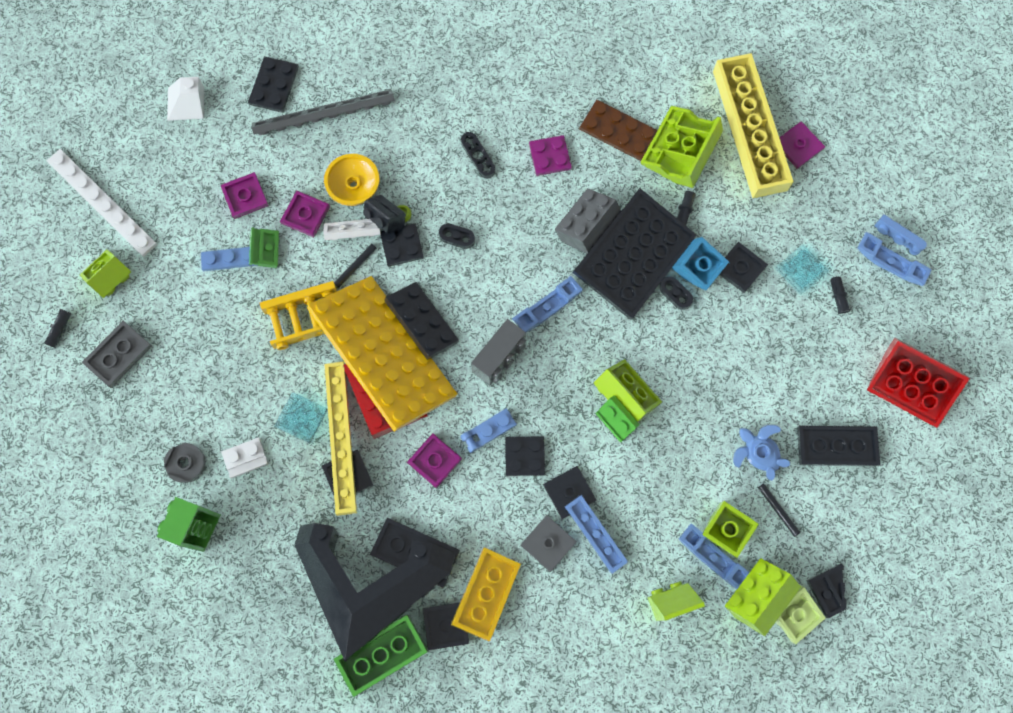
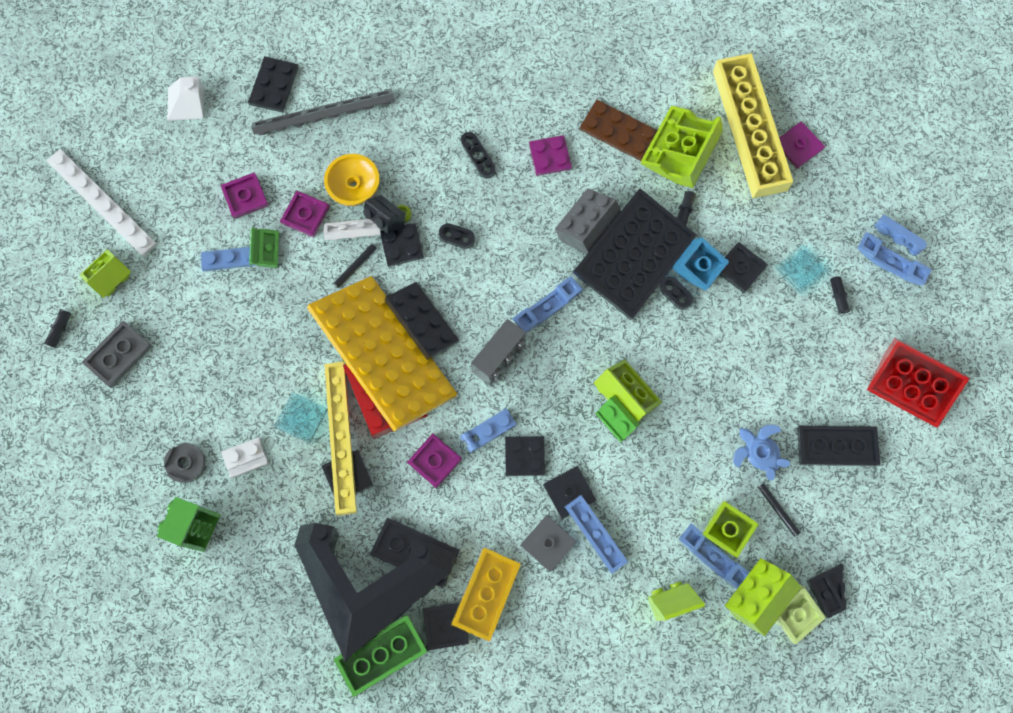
yellow fence [259,281,337,350] -> none

